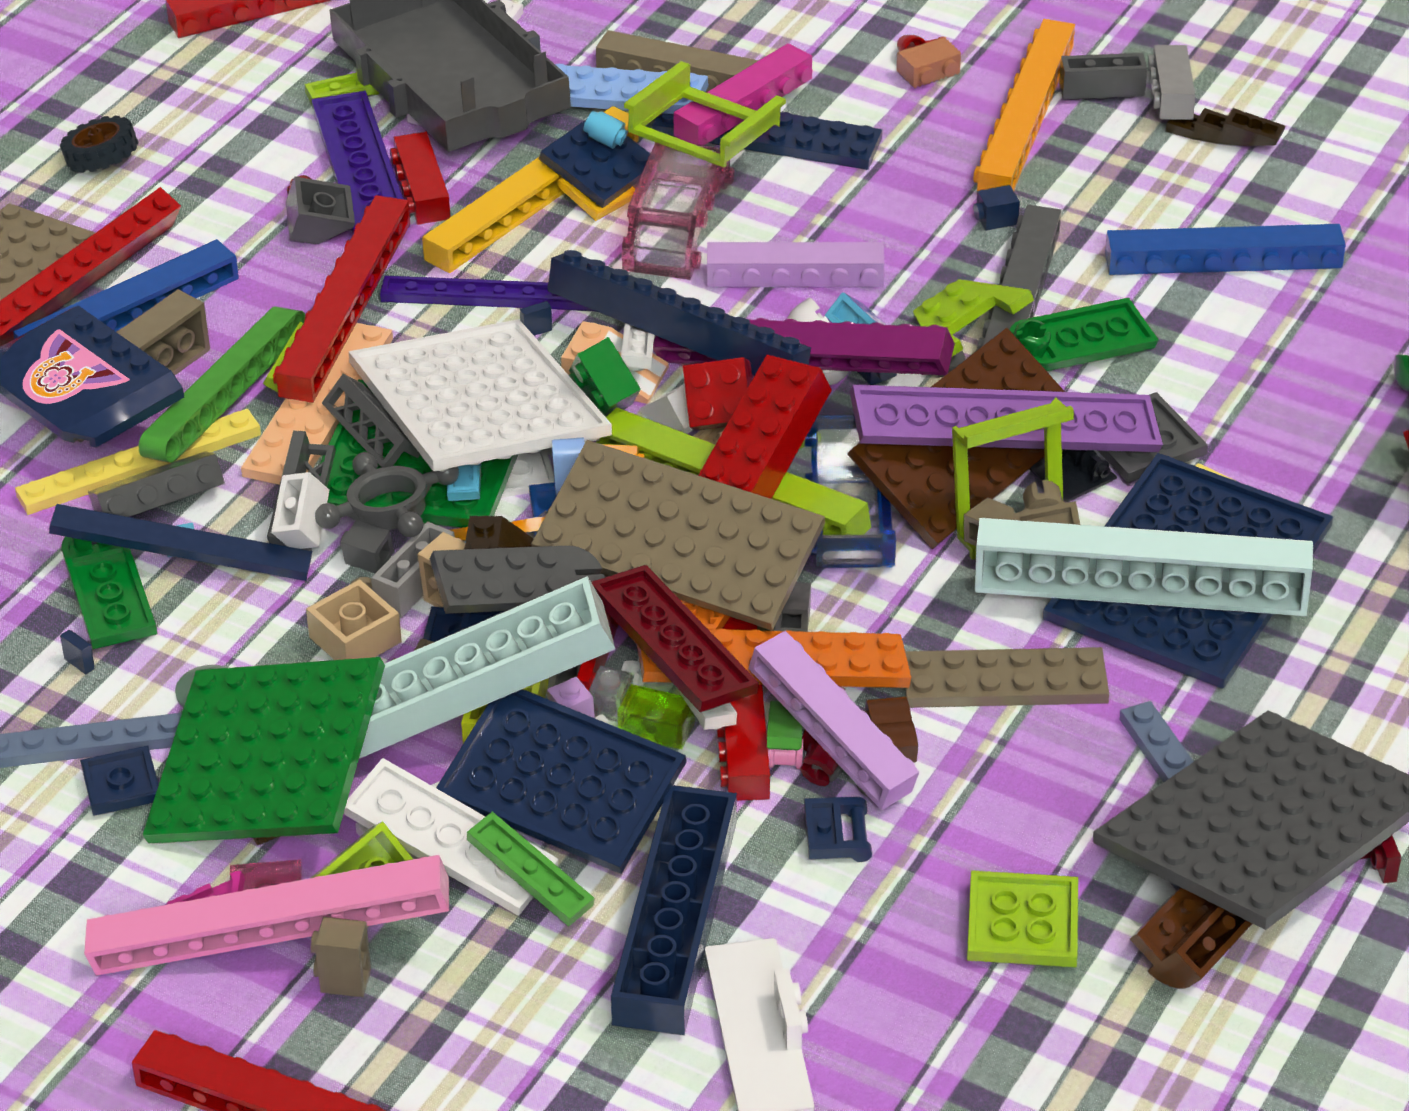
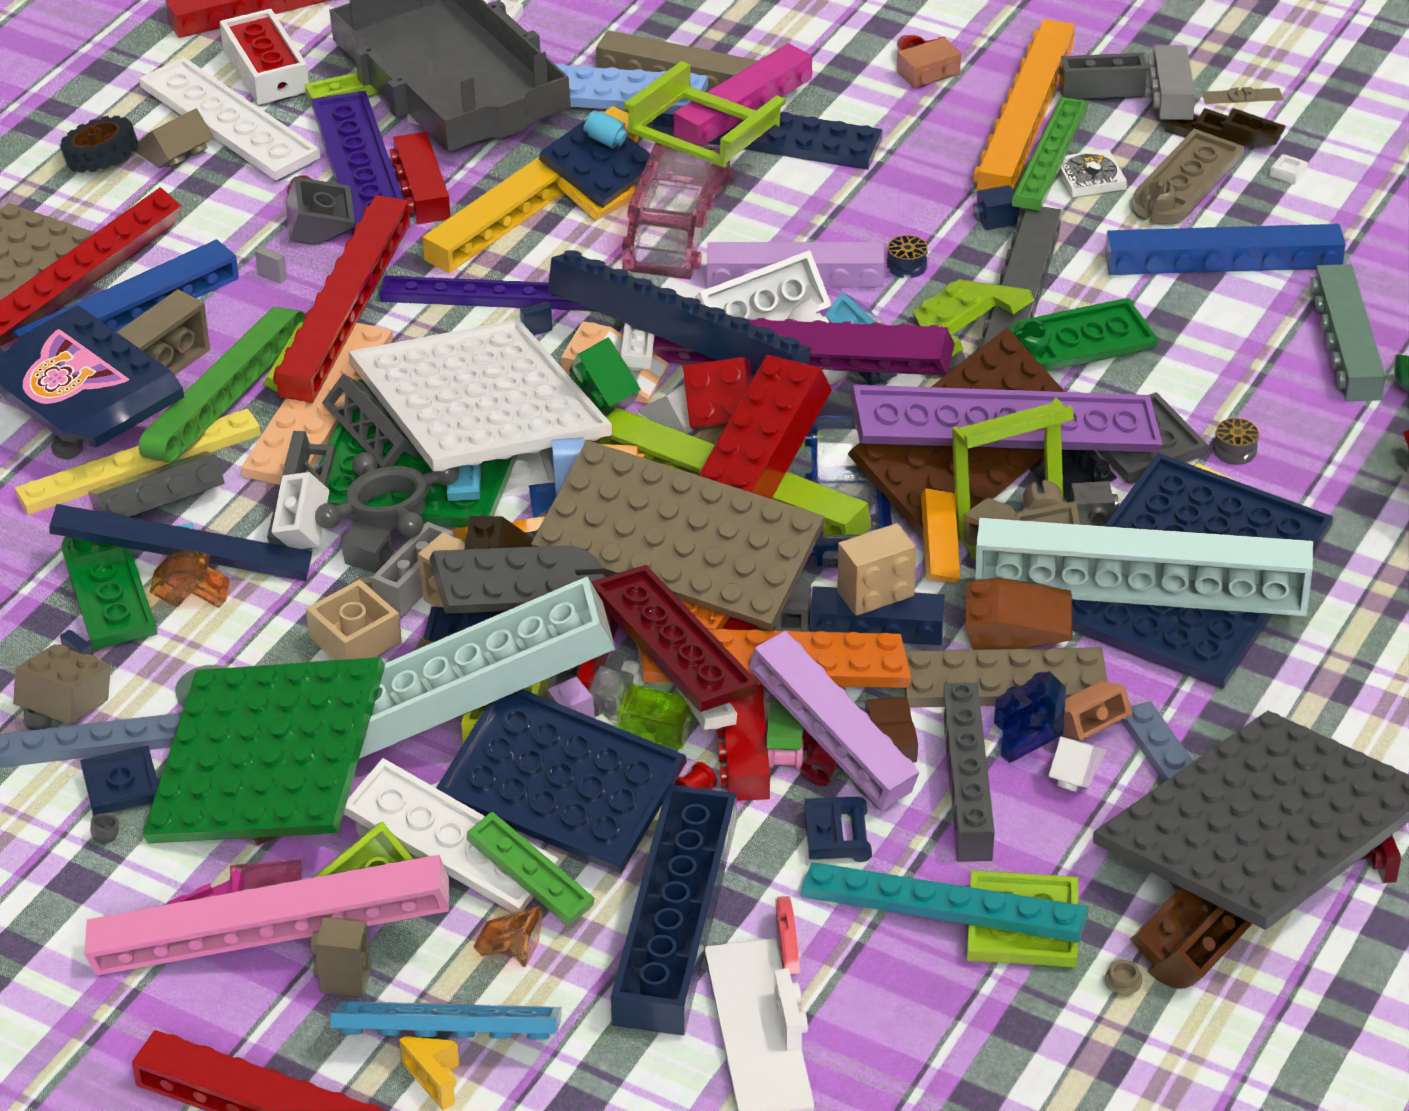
none -> dark tan brick [13,644,111,724]
none -> dark grey hinge [24,708,51,730]
none -> dark grey plate [51,435,83,459]
none -> dark grey hinge [90,813,119,844]
none -> dark tan slope [135,108,214,168]
none -> white plate [139,57,320,181]
none -> clear orange brick [150,550,230,608]
none -> white brick [220,9,309,105]
none -> light grey tile [255,246,287,284]
none -> dark azure plate [330,1001,562,1040]
none -> yellow slope [399,1036,459,1111]
none -> clear orange slope [473,906,543,967]
none -> red bush [674,762,717,790]
none -> white slope [695,250,832,321]
none -> coral tile [775,896,800,974]
none -> teal plate [801,862,1089,943]
none -> dark blue brick [810,586,945,645]
none -> tan brick [837,523,916,616]
none -> dark blue wheel [887,235,928,278]
none -> light orange tile [921,488,961,584]
none -> dark grey brick [942,683,995,862]
none -> dark orange slope [966,577,1073,650]
none -> clear blue plate [994,671,1066,763]
none -> bright green tile [1012,97,1088,211]
none -> nougat brick [1048,680,1132,741]
none -> white slope [1049,737,1107,792]
none -> tile [1058,149,1127,198]
none -> flat silver brick [1070,481,1119,526]
none -> dark tan plate [1105,960,1142,995]
none -> dark tan plate [1133,129,1244,224]
none -> dark tan piece [1201,87,1284,104]
none -> dark grey wheel [1213,418,1260,465]
none -> white tile [1269,154,1308,185]
none -> sand green brick [1310,264,1386,402]

